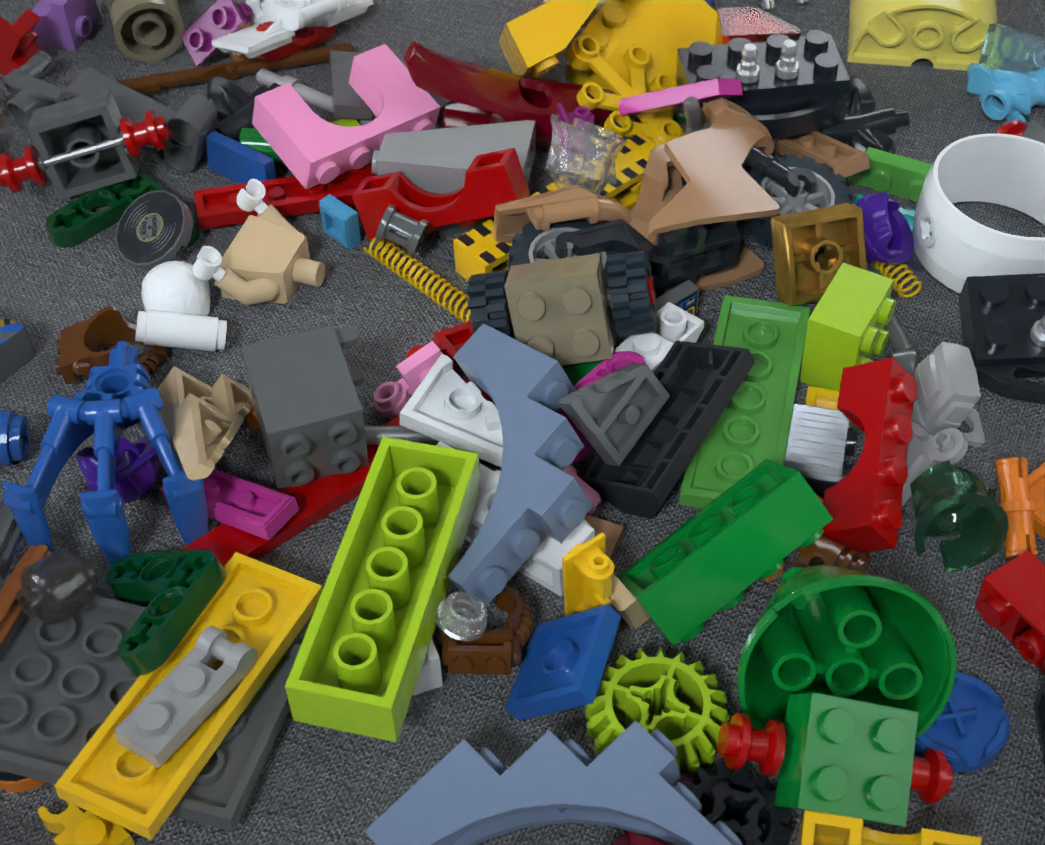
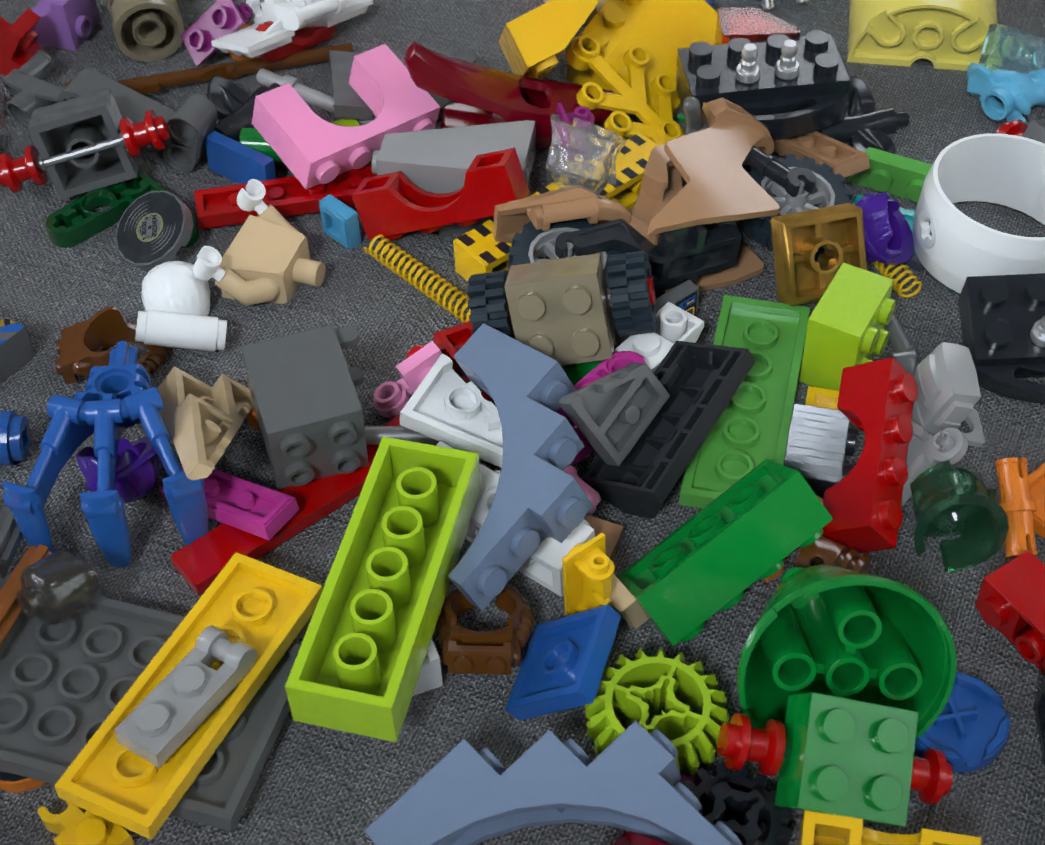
dark green beam [105,550,227,676] -> none
dark grey bush [375,204,429,256] -> none
clear plate [435,592,487,641] -> none
tile [619,78,743,115] -> none

